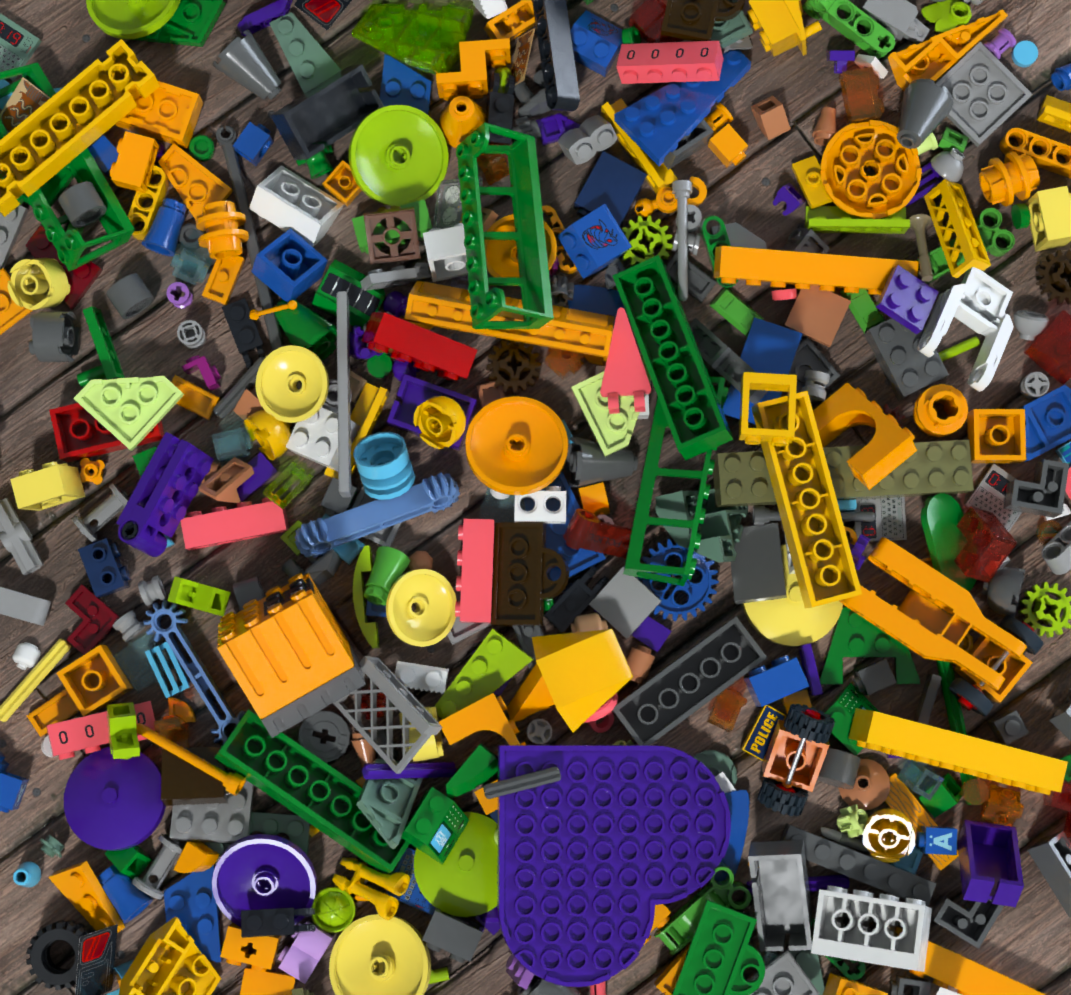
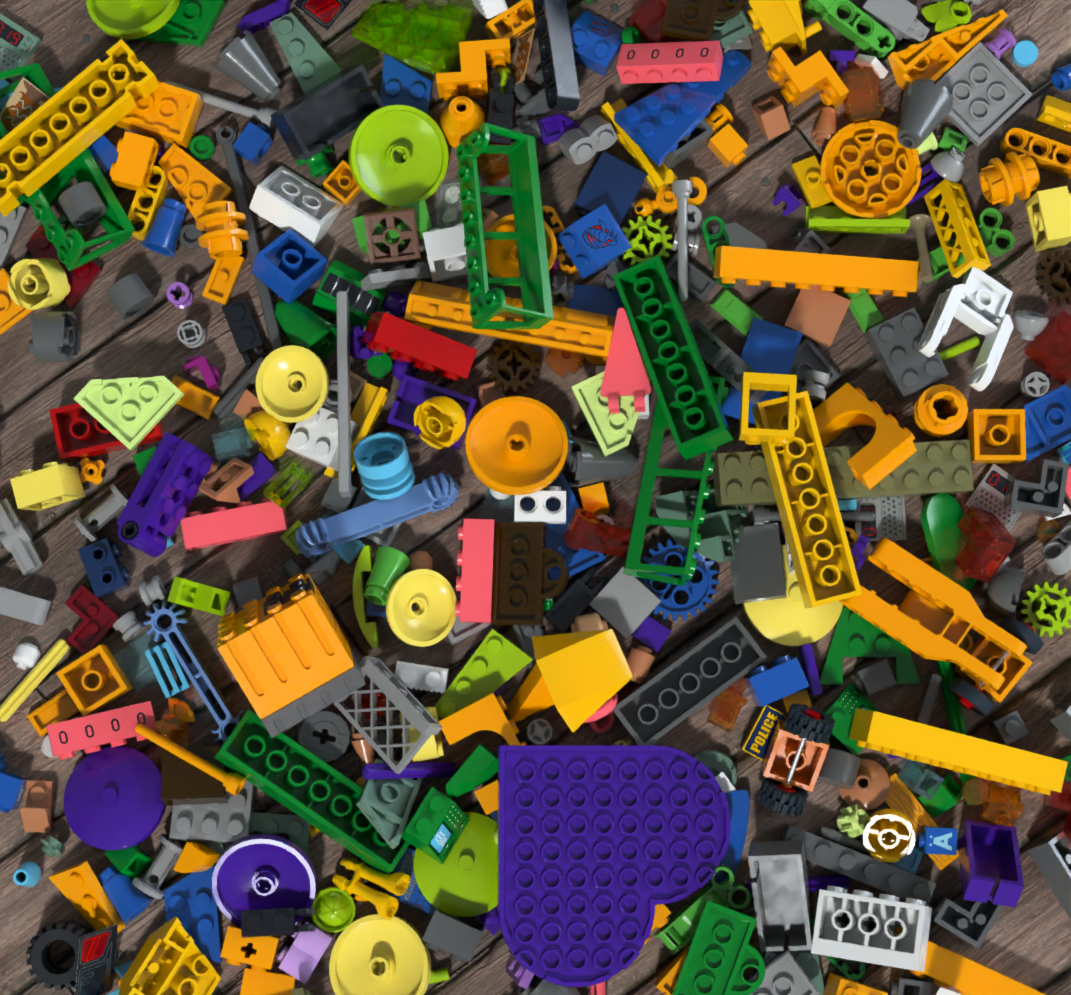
green piece [77,306,125,388] -> none
lime brick [107,702,140,759] -> none
clear light blue brick [170,248,210,285] -> none
light orange hinge [249,300,298,320] -> none
dark grey axle [483,767,561,799] -> none
coral tile [771,289,797,301] -> none
plate [876,265,939,334] -> none
green tile [1011,203,1030,229] -> none
none -> nougat slope [20,780,55,833]
none -> light grey piece [163,80,277,130]
none -> light orange bracket [767,46,849,109]

